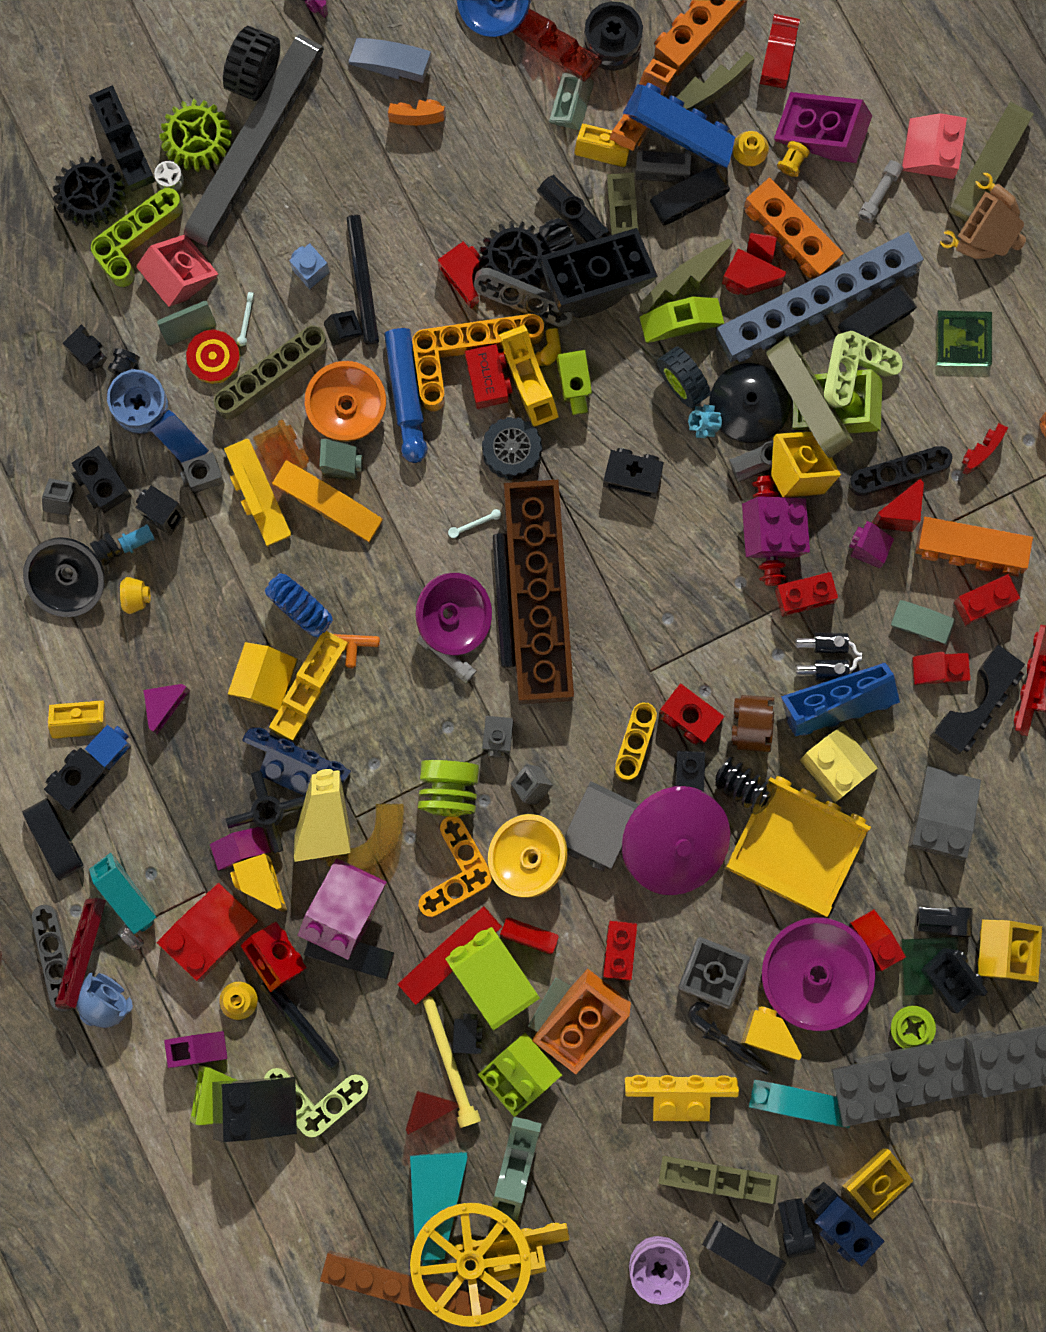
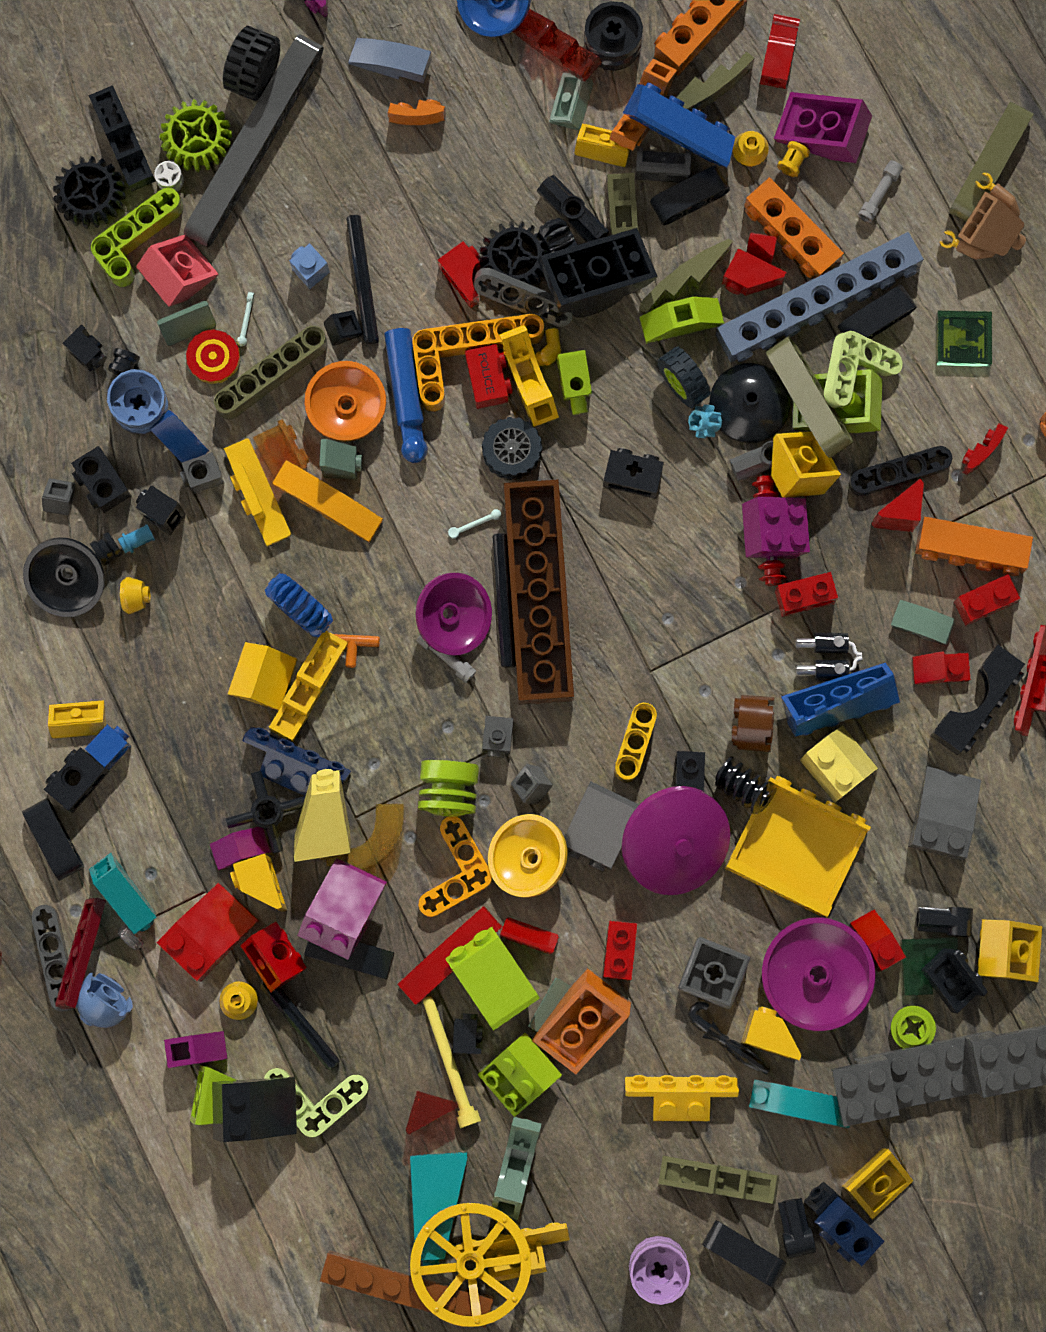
magenta slope [143,684,190,735] -> none
red brick [659,683,725,746] -> none
magenta slope [849,521,894,569] -> none
coral slope [902,113,967,179] -> none

